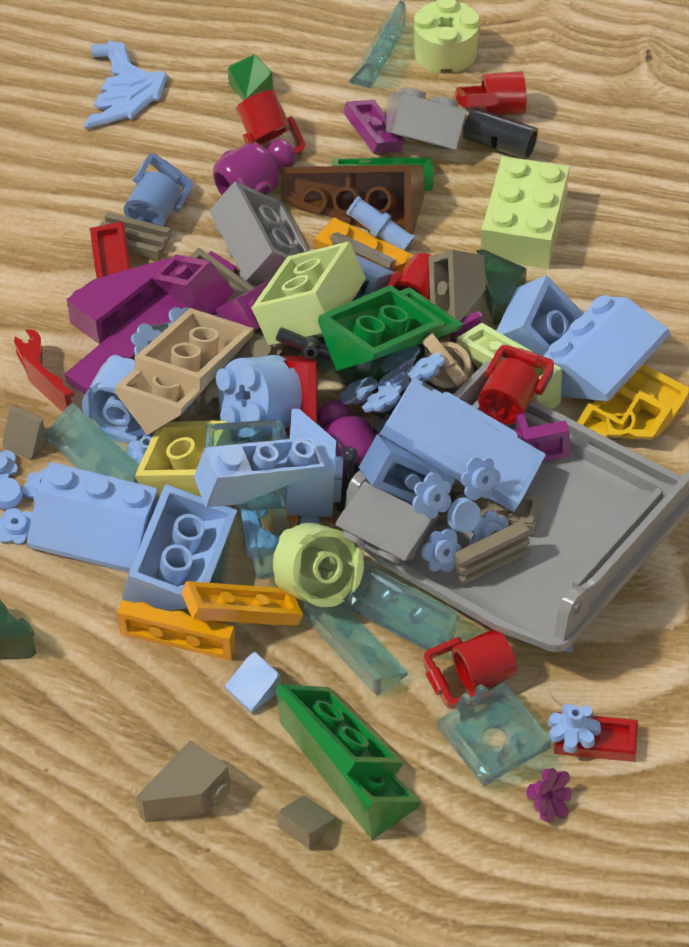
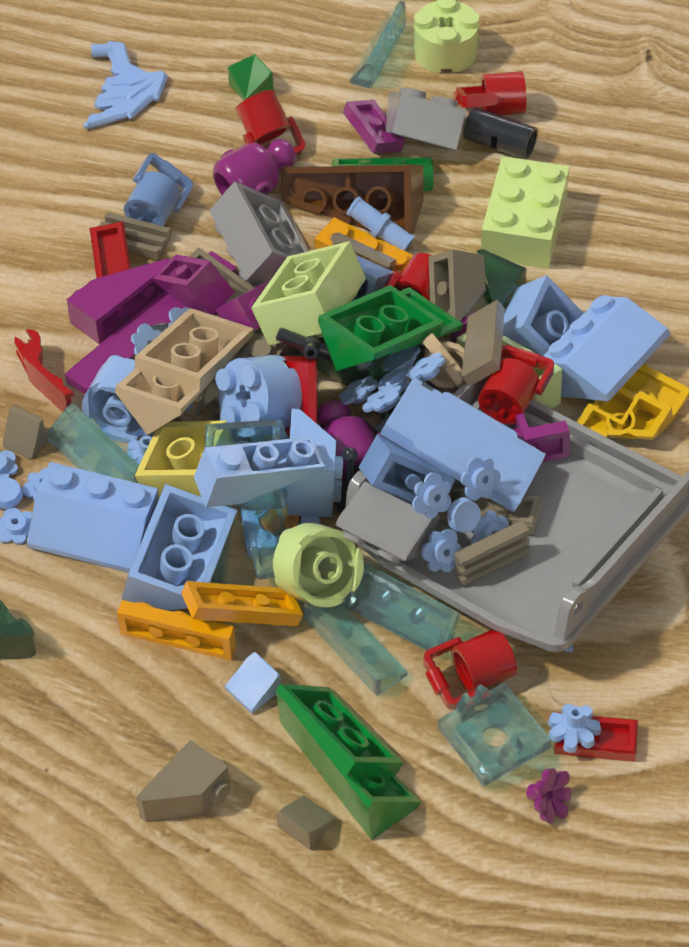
none -> dark tan tile [462,300,505,386]

